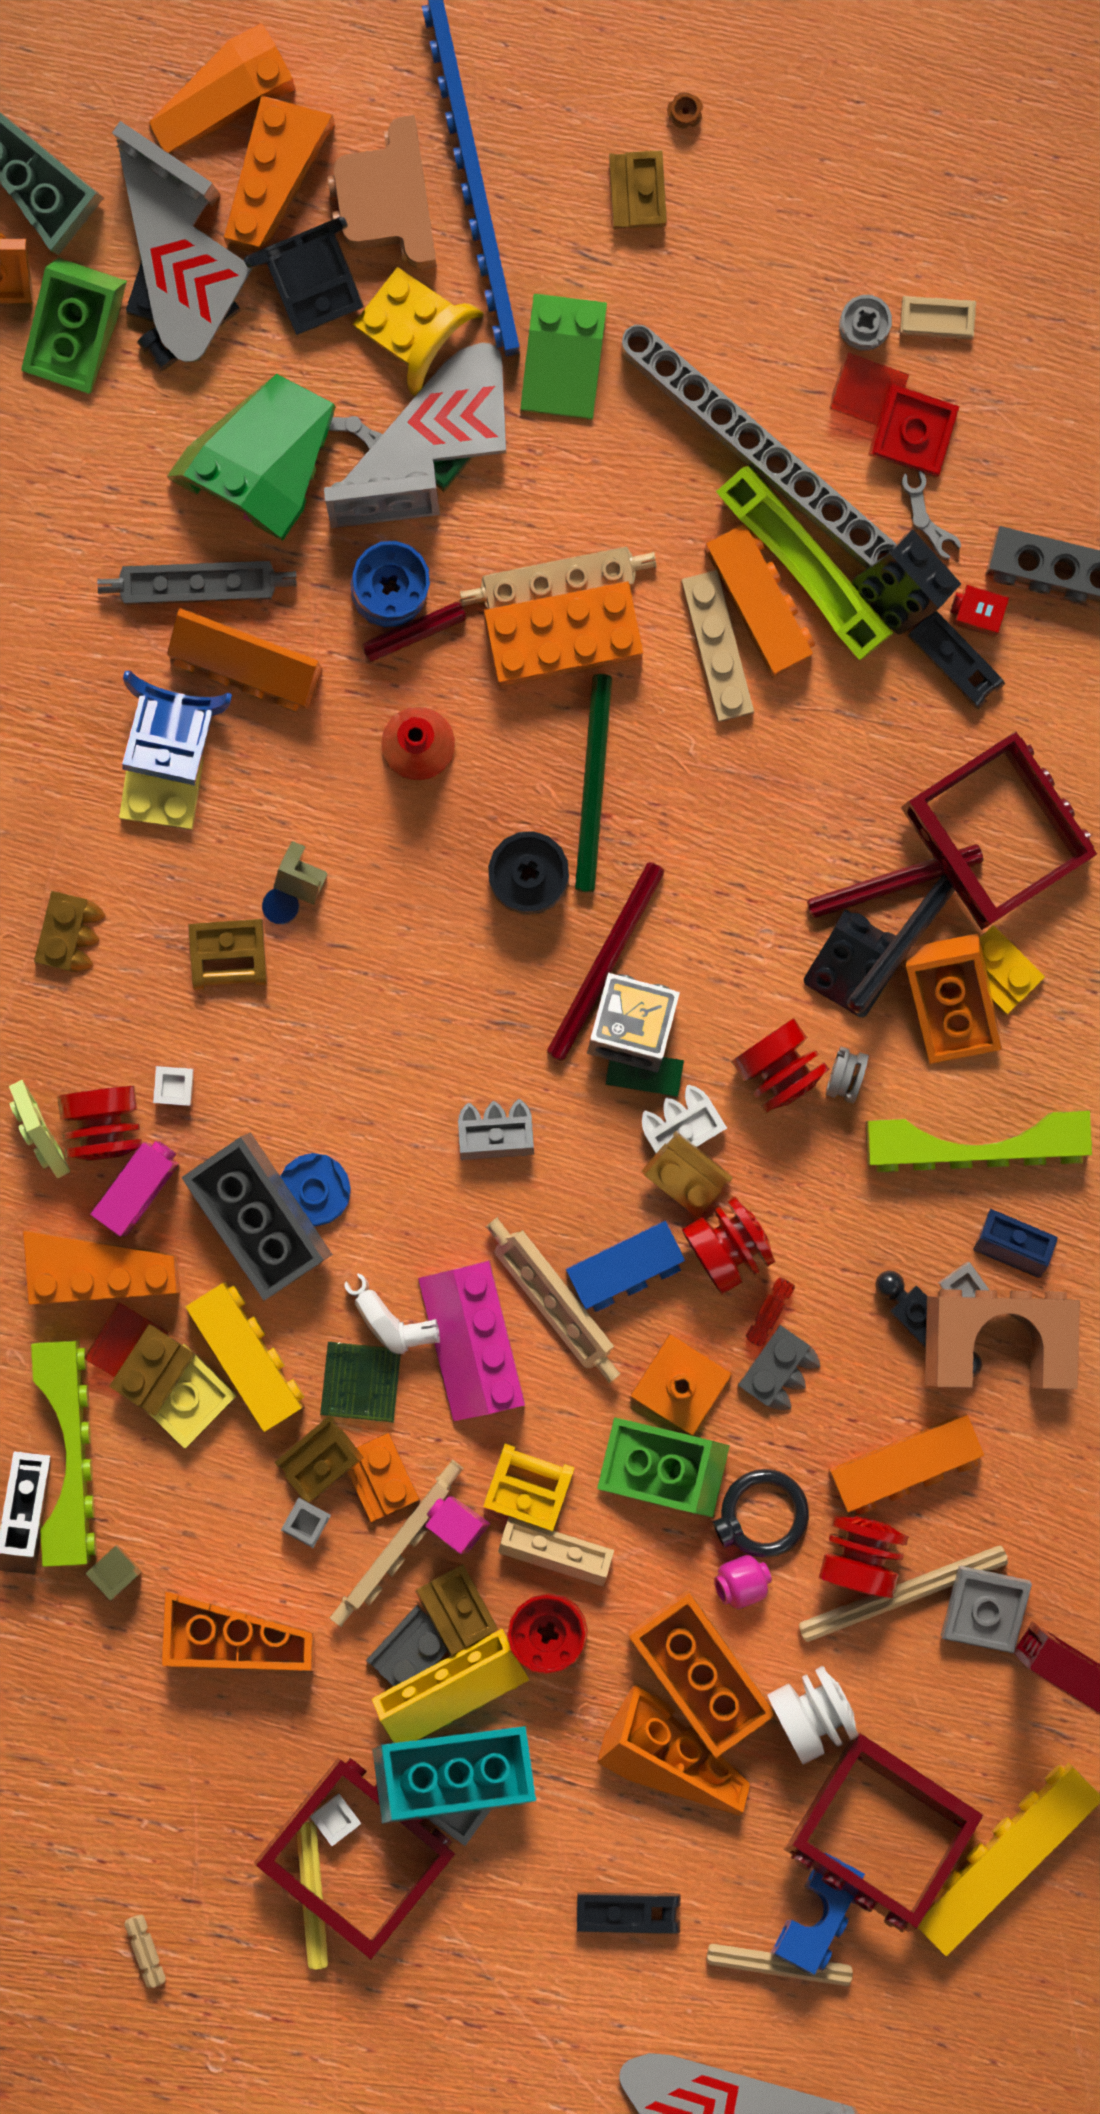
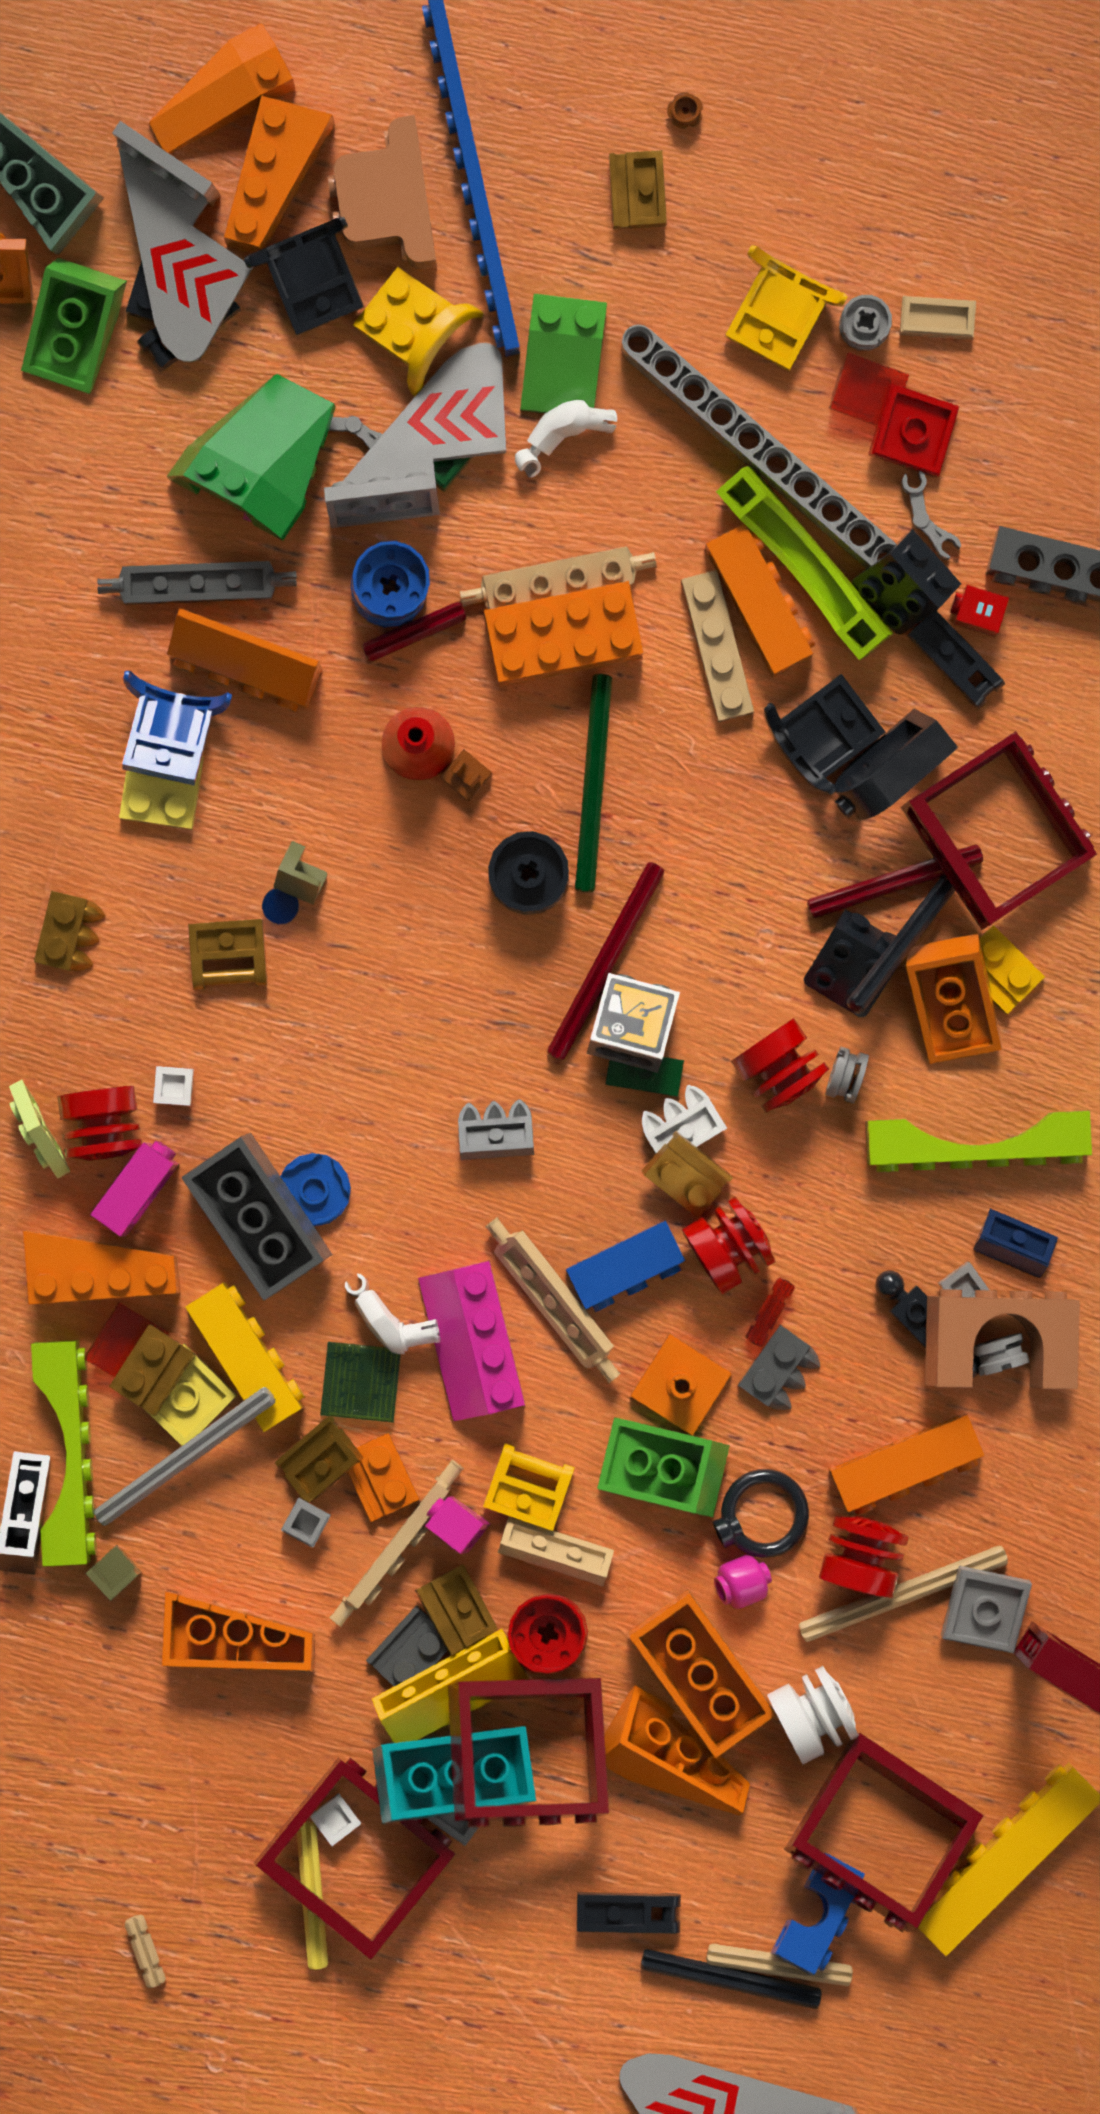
none -> light grey axle [94,1387,276,1526]
none -> dark orange tile [440,749,492,802]
none -> dark red window [448,1678,609,1828]
none -> white arm [515,400,617,478]
none -> black axle [640,1949,822,2009]
none -> yellow piece [725,245,848,372]
none -> black piece [764,674,886,795]
none -> black window [834,709,958,820]
none -> light grey wheel [973,1333,1029,1376]

